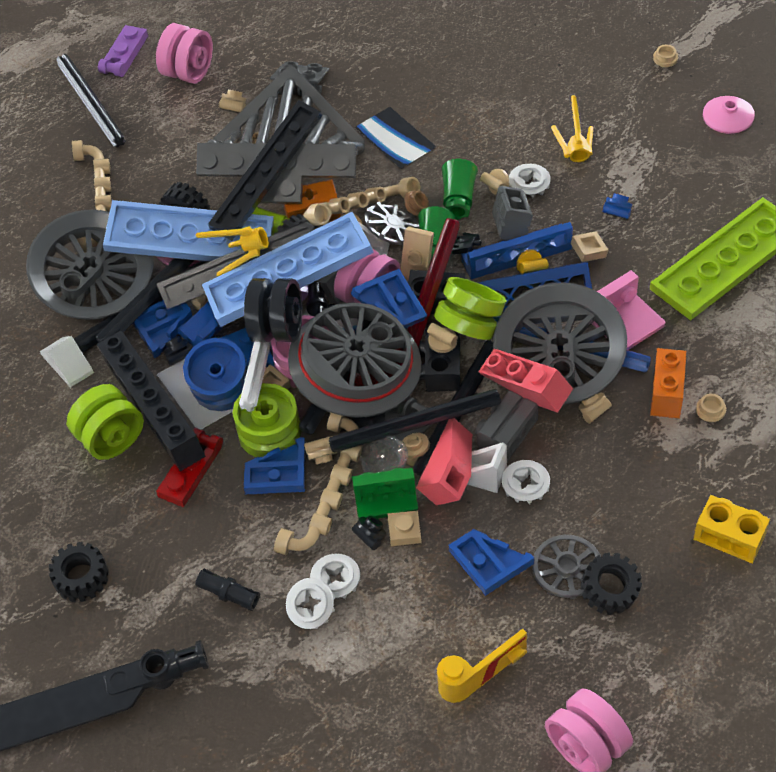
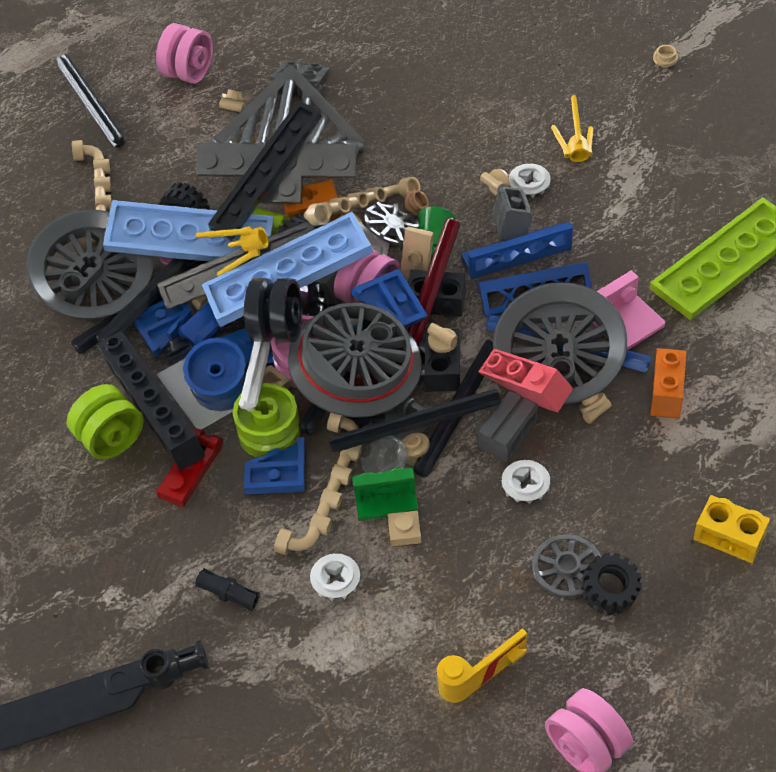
white slope [40,336,94,388] -> none
black tyre [49,542,109,602] -> none
medium lavender plate [98,25,148,77] -> none
white gear [286,578,336,629] -> none
tan plate [304,436,337,465] -> none
black plate [352,516,386,550] -> none
sticker [355,107,436,168] -> none
coral slope [416,418,473,506] -> none
lime wheel [434,277,507,340] -> none
green plant [441,159,478,220] -> none
blue wing [448,529,534,596] -> none
black piece [452,232,482,255] -> none
white slope [468,442,507,493] -> none
yellow plate [517,249,549,274] -> none
tan plate [571,231,608,262] -> none
blue plate [602,193,633,219] -> none
tan plate [696,394,726,422] -> none
bright pink dish [703,96,755,134] -> none

